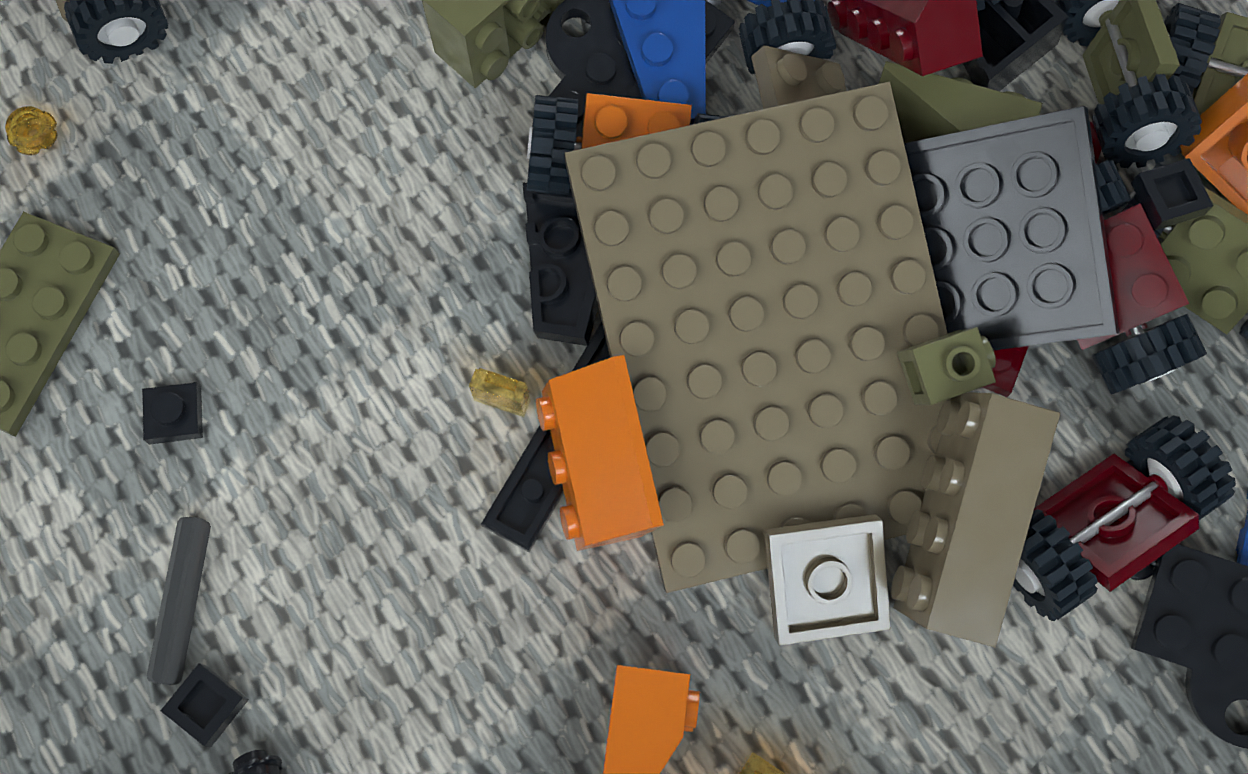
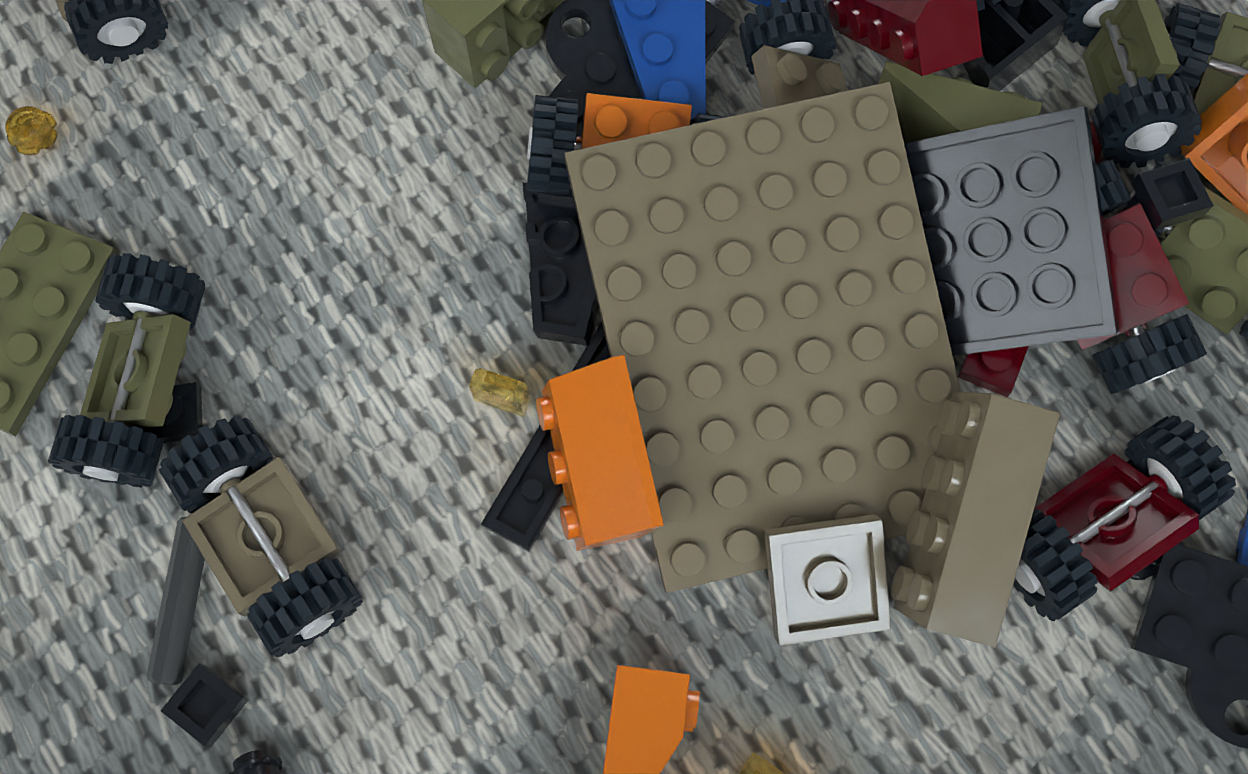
olive brick [897,327,996,405] -> none
none -> plate [48,253,205,488]
none -> plate [159,416,363,657]

